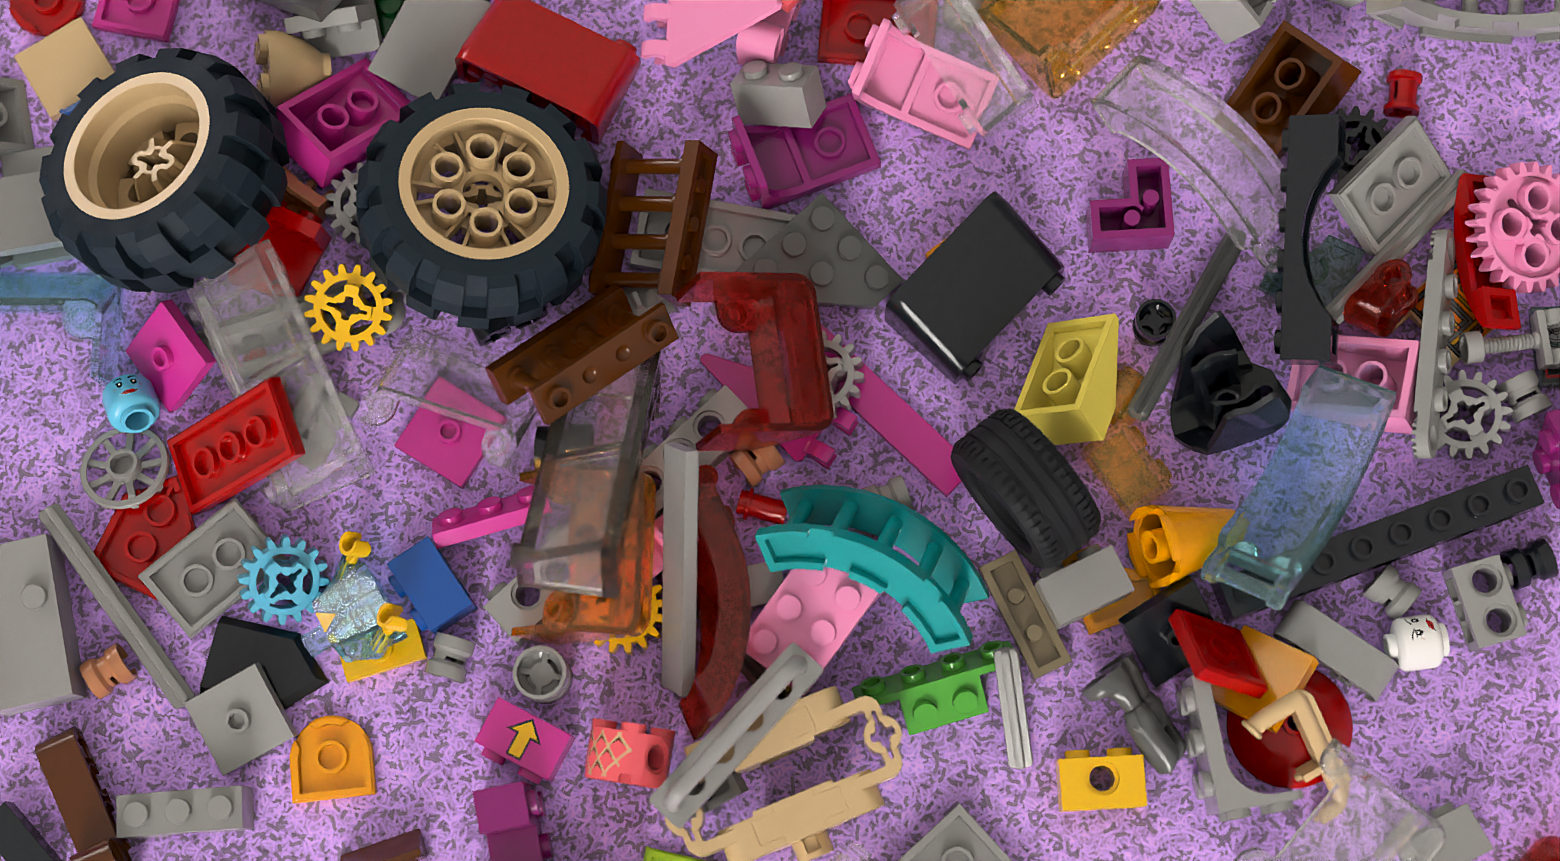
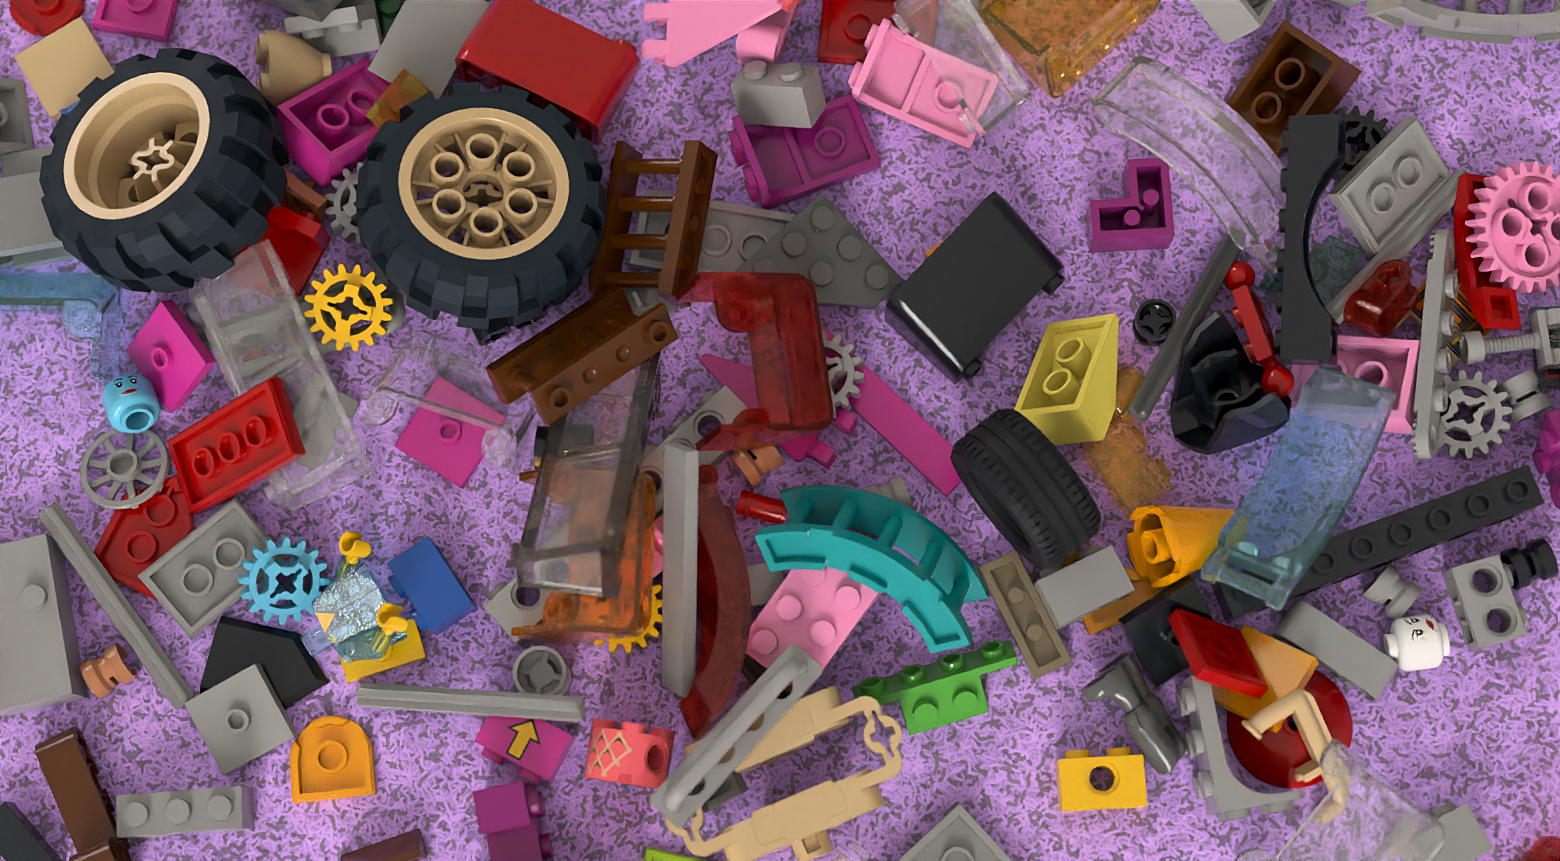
light grey wheel [424,632,476,684] -> none
dark pink plate [432,485,556,549] -> none
light grey axle [993,647,1033,769] -> none
red bush [1383,69,1423,119] -> none
none -> light grey axle [356,683,586,722]
none -> clear yellow brick [365,68,435,130]
none -> red plate [1224,261,1295,398]

